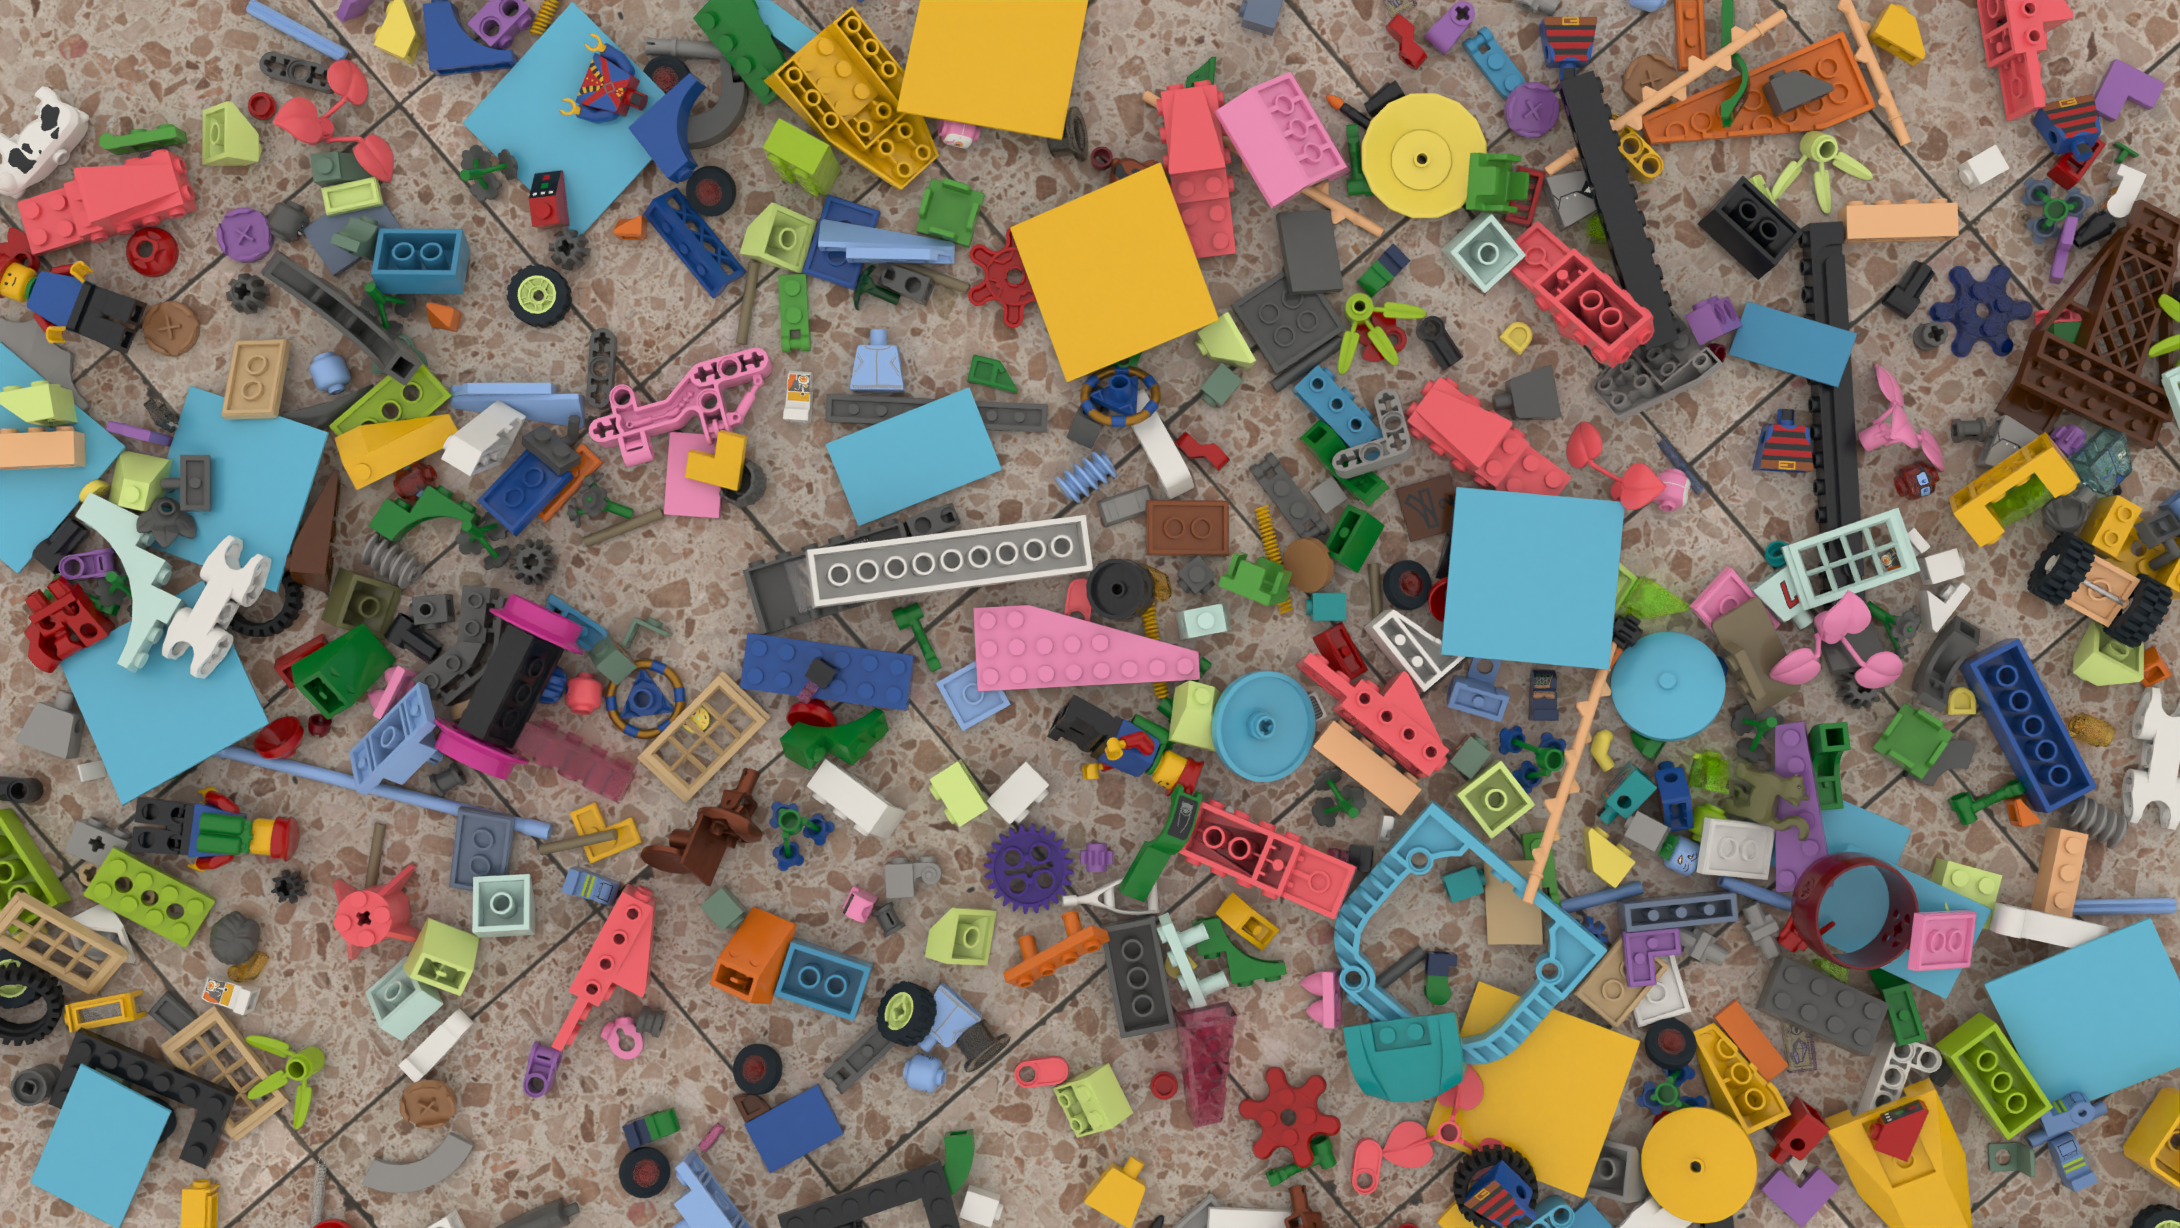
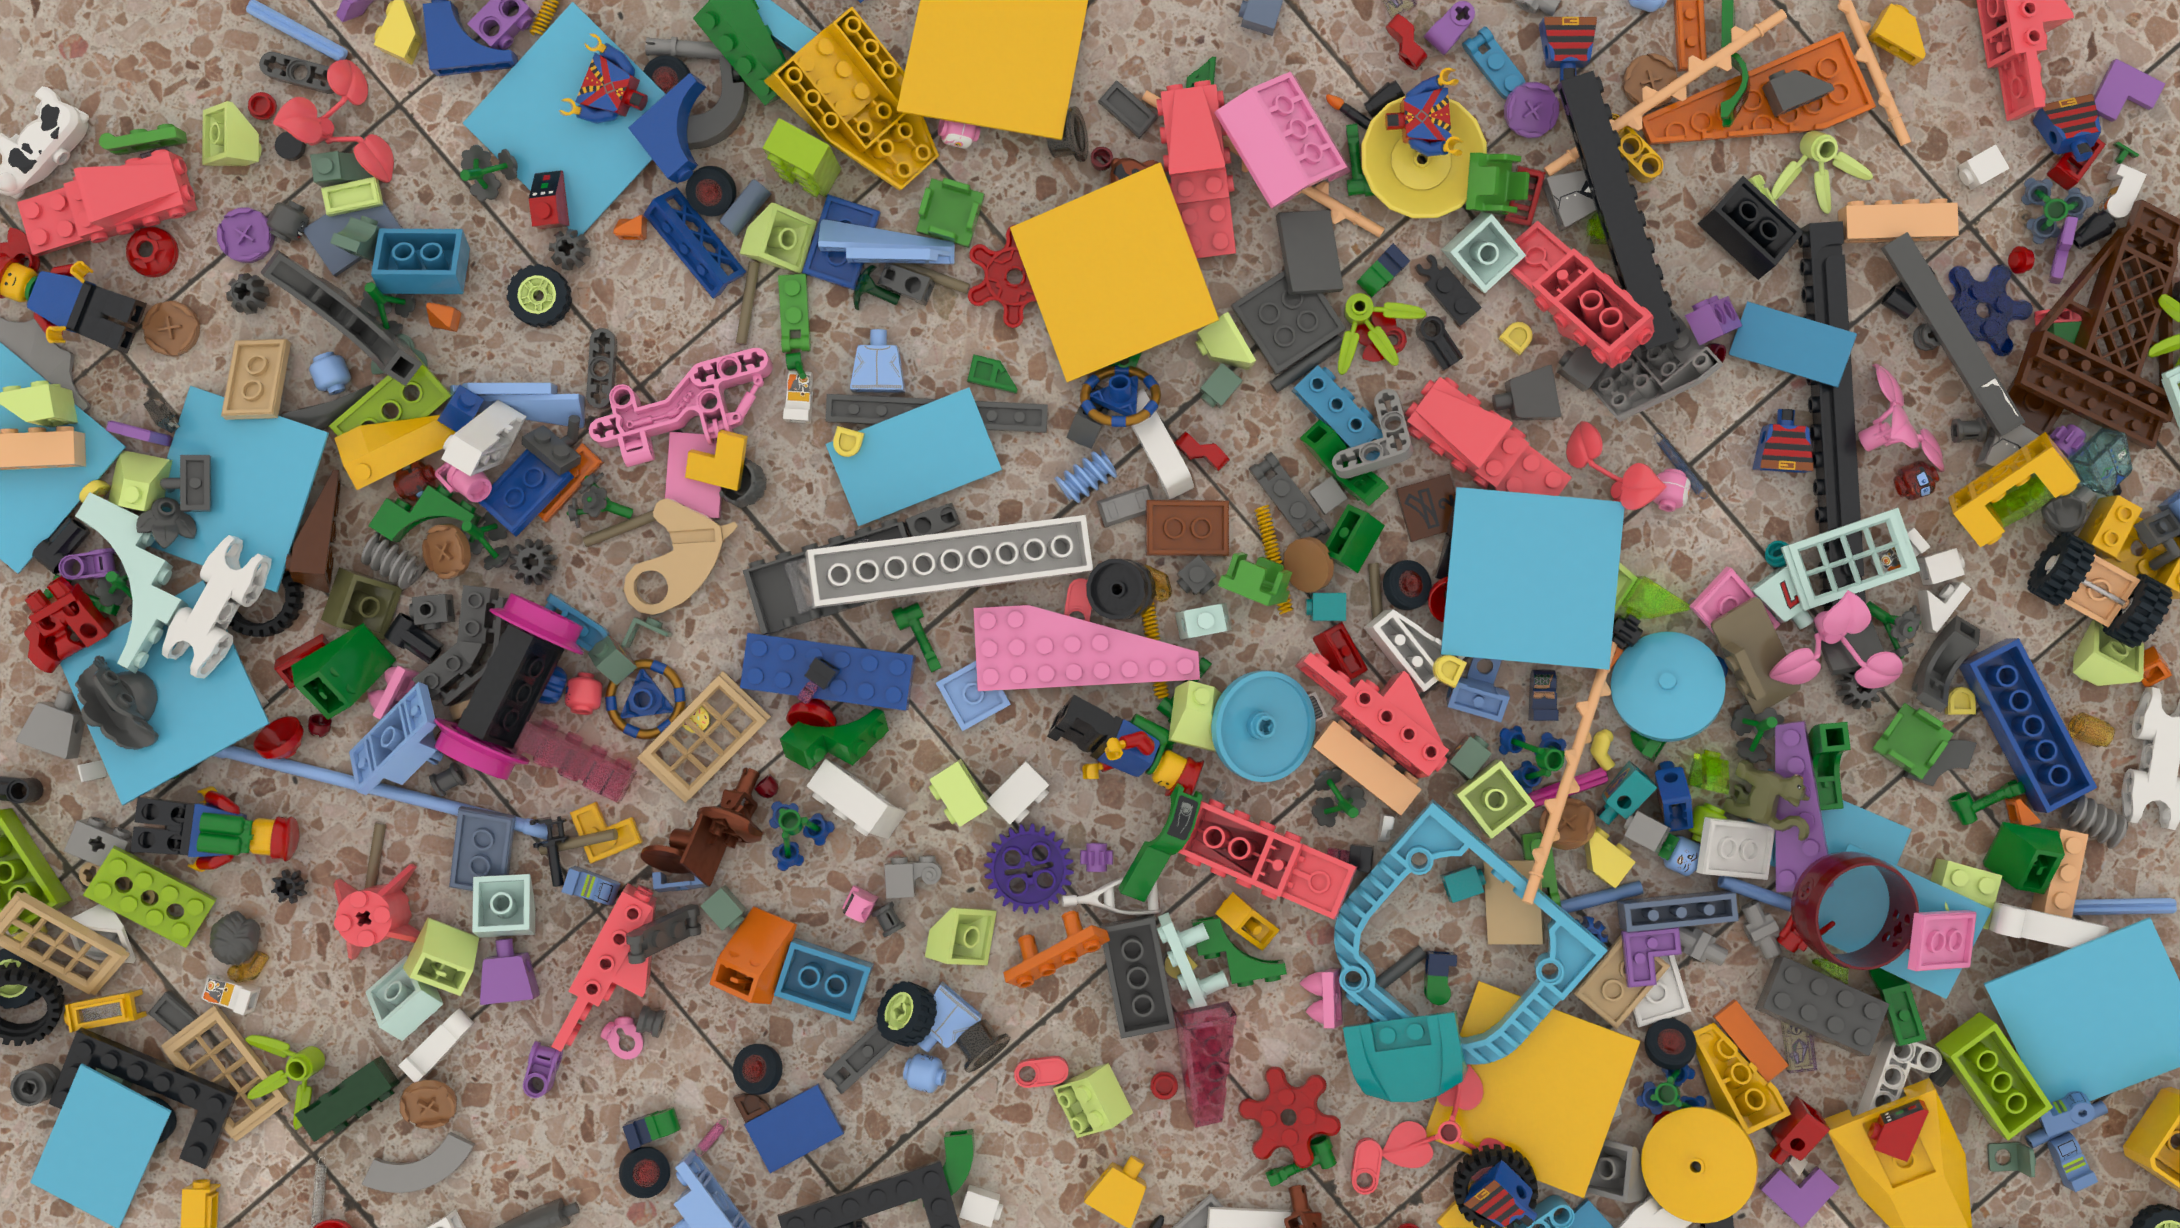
none -> dark grey piece [75,655,159,750]
none -> black tile [275,132,305,161]
none -> dark green wedge [295,1056,400,1142]
none -> medium nougat tile [422,524,471,579]
none -> bright pink piece [435,462,492,502]
none -> blue brick [437,385,484,432]
none -> medium lavender torso [480,938,540,1005]
none -> black piece [529,816,570,887]
none -> tan animal [623,498,738,615]
none -> dark grey plate [626,904,701,964]
none -> medium blue piece [652,872,708,893]
none -> sand blue brick [720,179,771,237]
none -> dark red hinge [754,774,779,799]
none -> green hand [786,352,806,379]
none -> light yellow tile [833,426,865,457]
none -> dark grey tile [1098,80,1158,139]
none -> torso [1385,67,1464,157]
none -> black plate [1415,254,1482,327]
none -> light yellow tile [1433,655,1467,688]
none -> dark pink axle [1527,768,1608,808]
none -> medium nougat tile [1539,798,1596,850]
none -> dark grey slope [1557,346,1607,392]
none -> dark grey tile [1881,232,2025,437]
none -> green slope [1983,822,2065,894]
none -> red plate [2008,246,2035,274]

